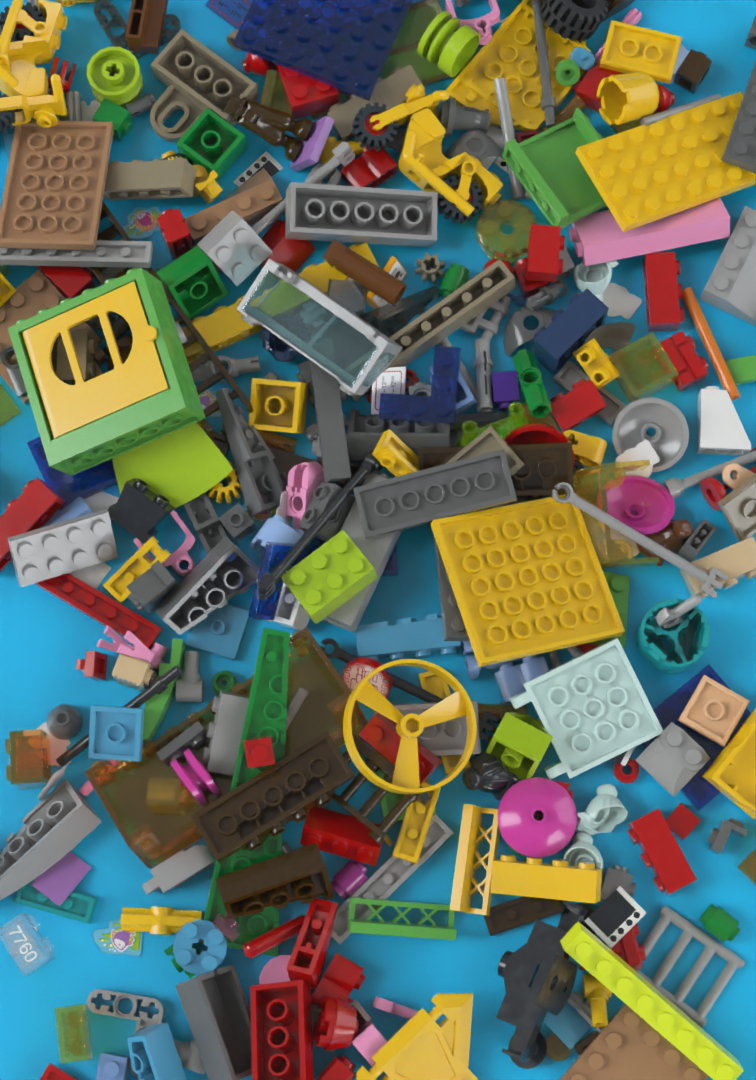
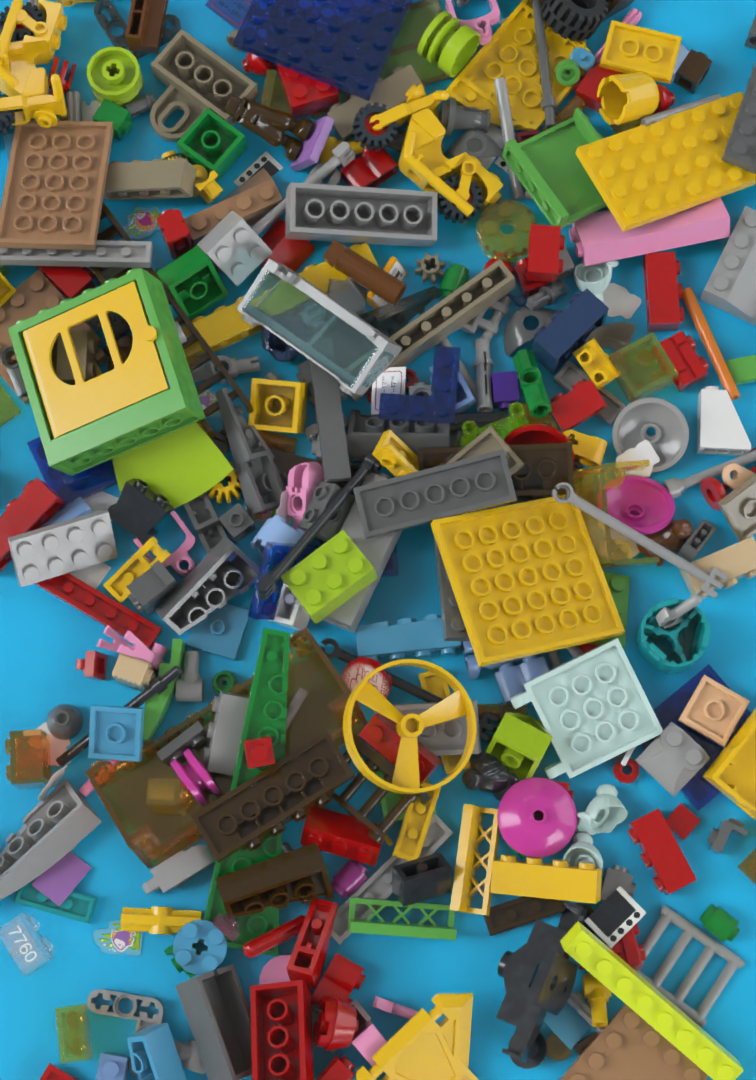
none -> black brick [392,852,452,907]

